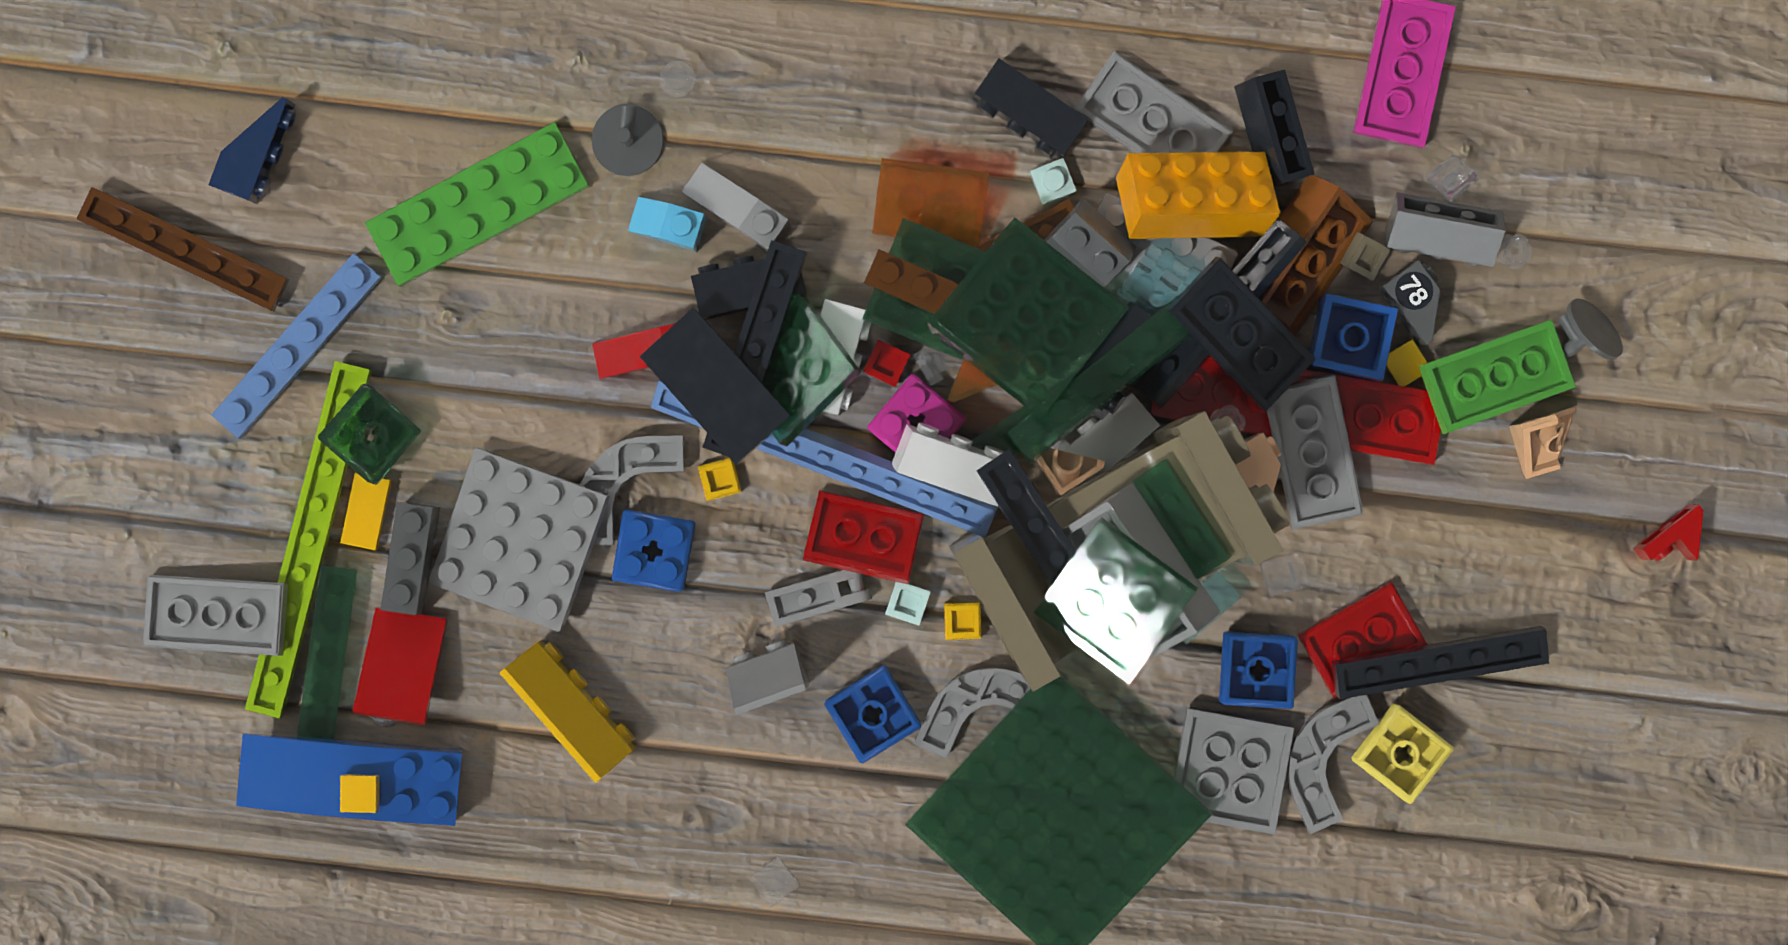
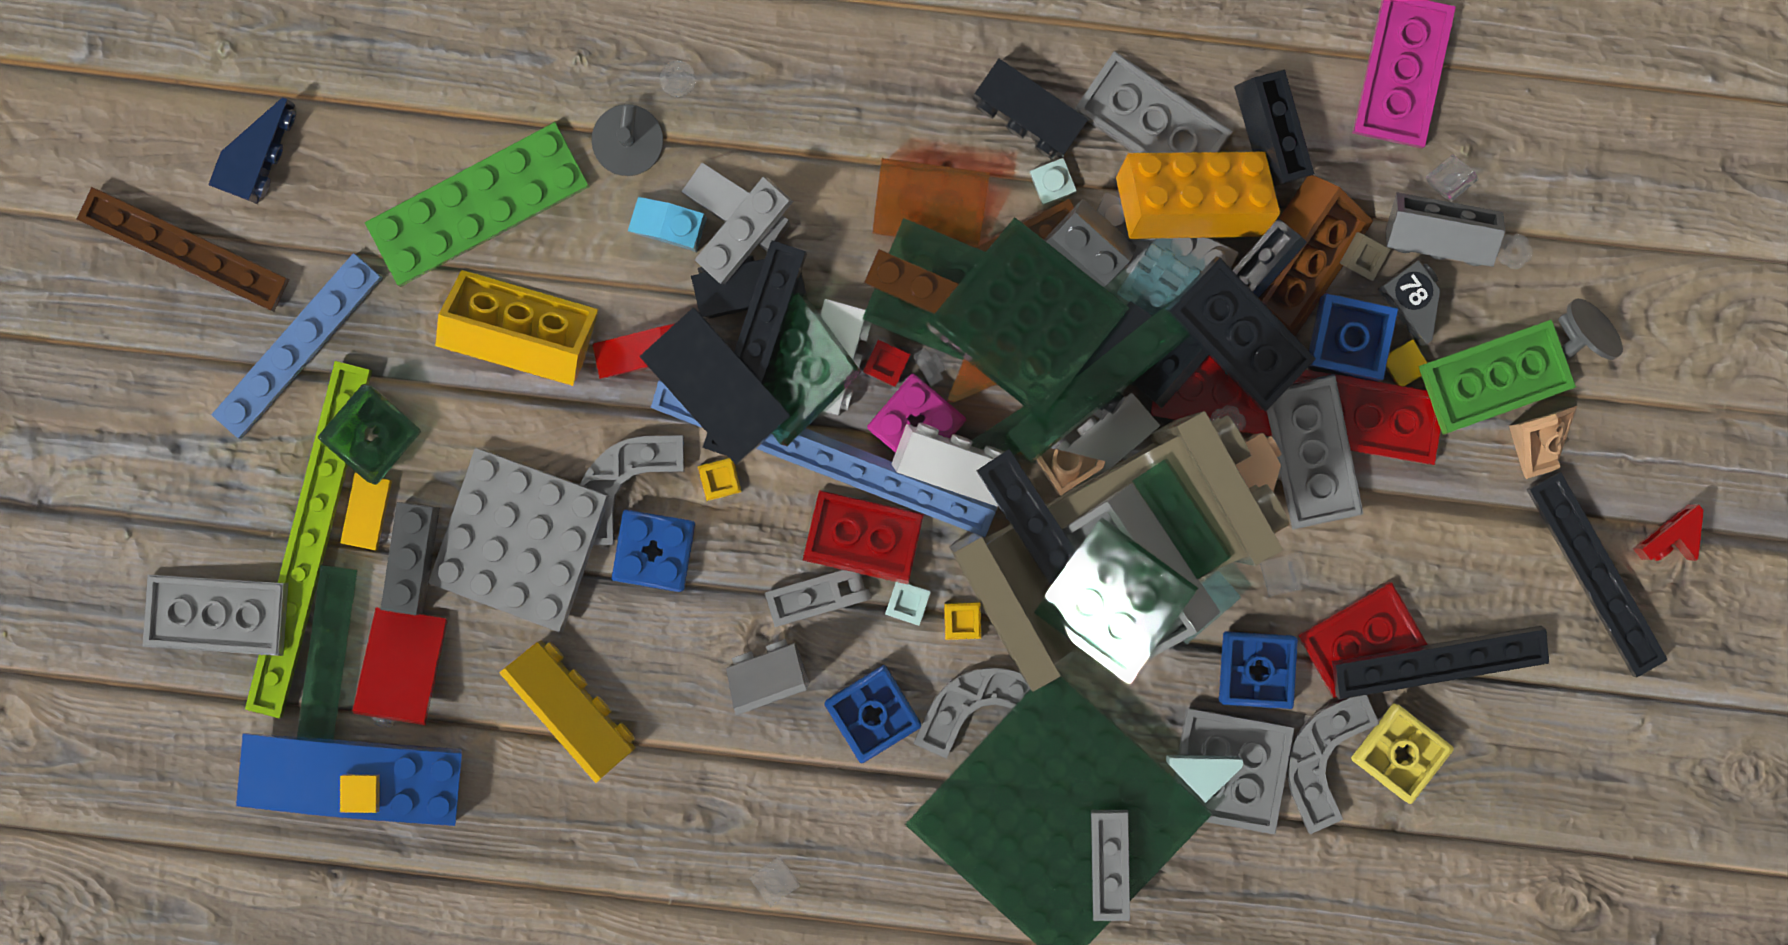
none -> yellow slope [435,270,599,386]
none -> light grey plate [695,177,794,284]
none -> light grey plate [1091,810,1130,921]
none -> light aqua slope [1166,755,1243,803]
none -> black plate [1526,472,1668,678]

